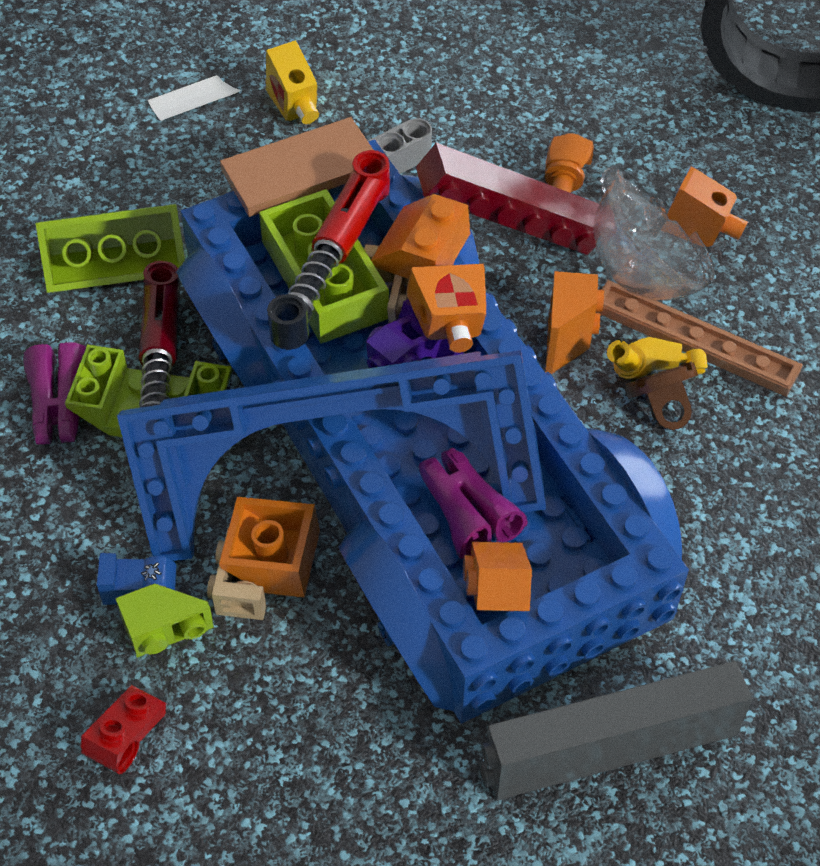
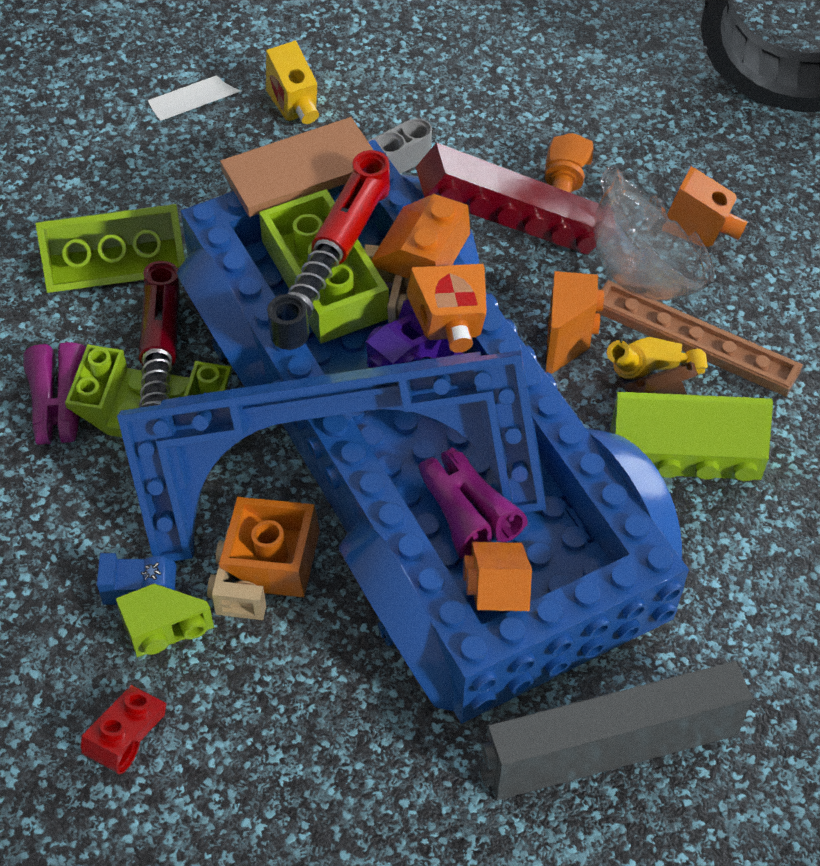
none -> lime slope [610,392,773,481]

